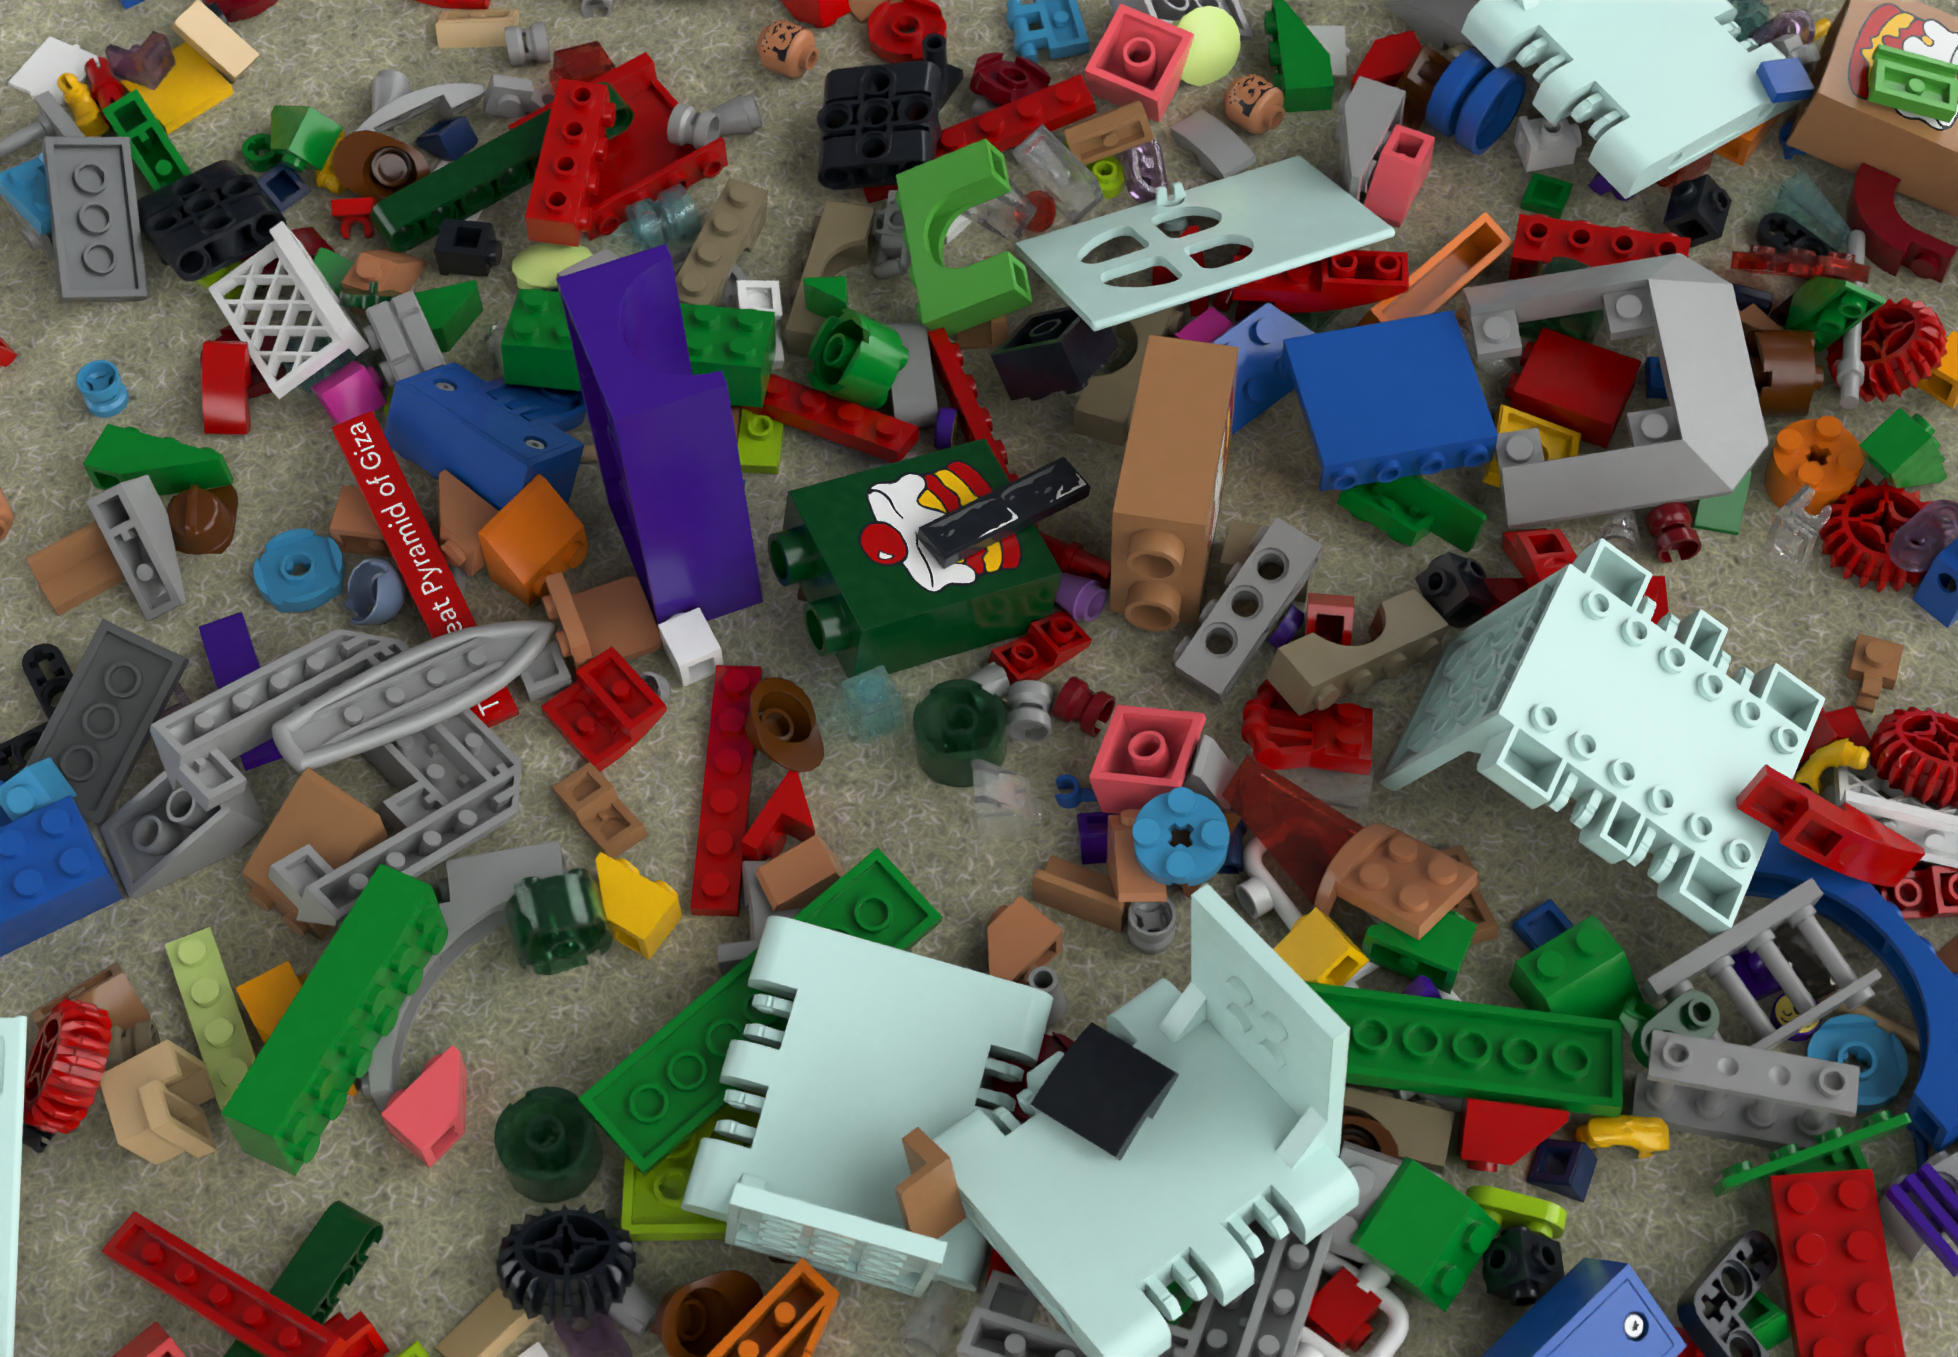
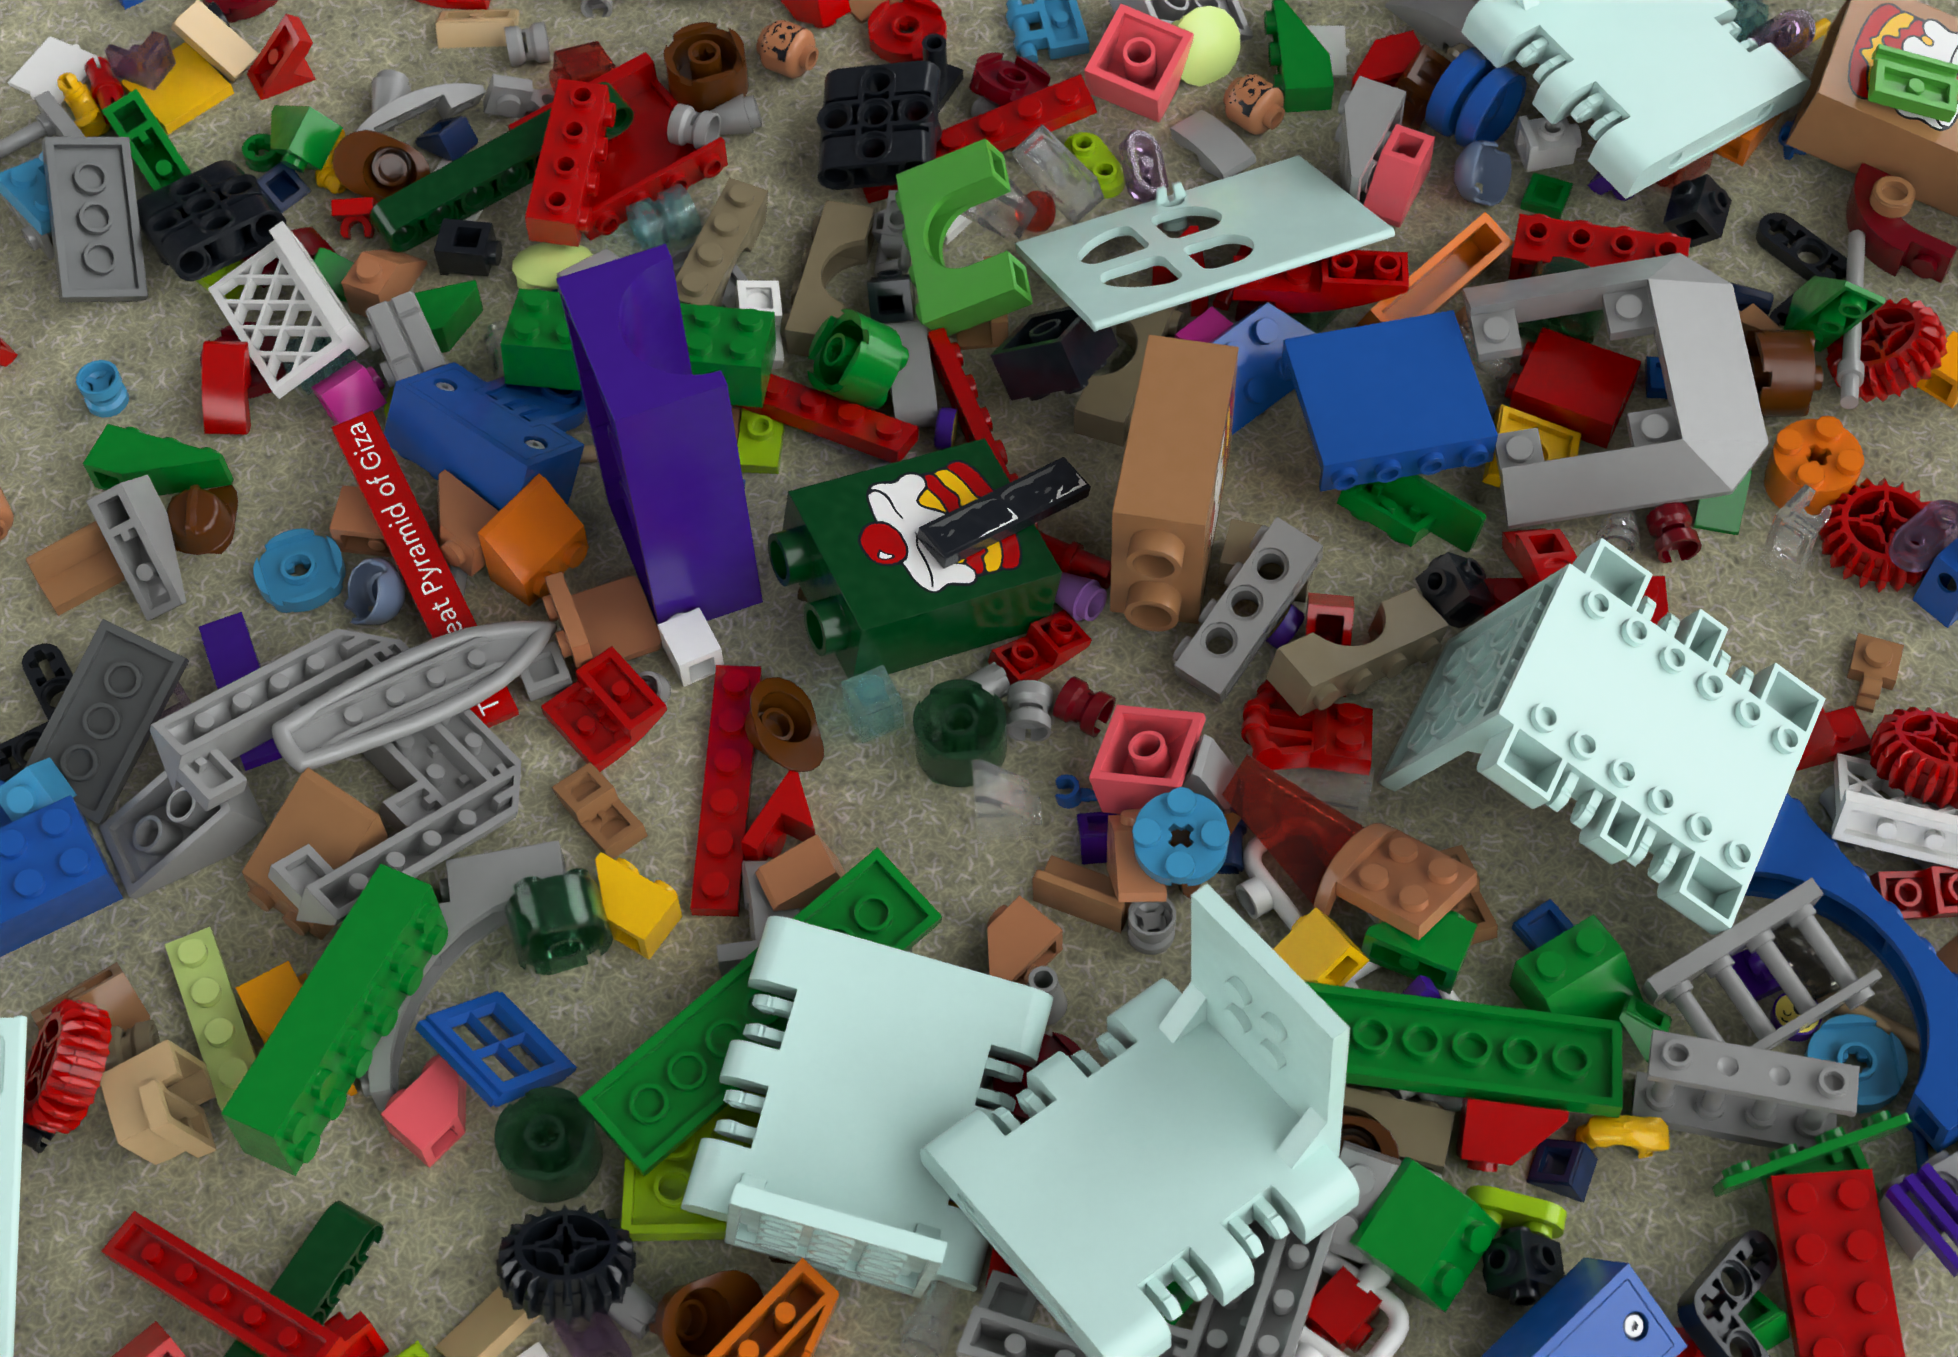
dark green piece [339,281,403,309] -> none
green slope [803,276,849,319] -> none
medium nougat panel [895,1126,966,1239] -> none
black slope [1030,1022,1179,1161] -> none
medium nougat panel [1063,101,1155,168] -> none
plate [1632,990,1720,1069] -> none
clear red wing [1730,245,1870,284] -> none
red slope [1736,764,1925,888] -> none
tile [1756,57,1815,103] -> none
white plate [1769,33,1821,74] -> none
clear light blue slope [1773,170,1850,254] -> none
yellow piece [1792,738,1870,796] -> none
green slope [1859,407,1947,488] -> none
none -> red slope [247,14,316,100]
none -> blue piece [415,991,577,1108]
none -> reddish brown brick [664,22,749,113]
none -> black brick [867,270,916,323]
none -> sand blue hair [1454,140,1512,206]
none -> medium nougat tile [1870,176,1916,218]

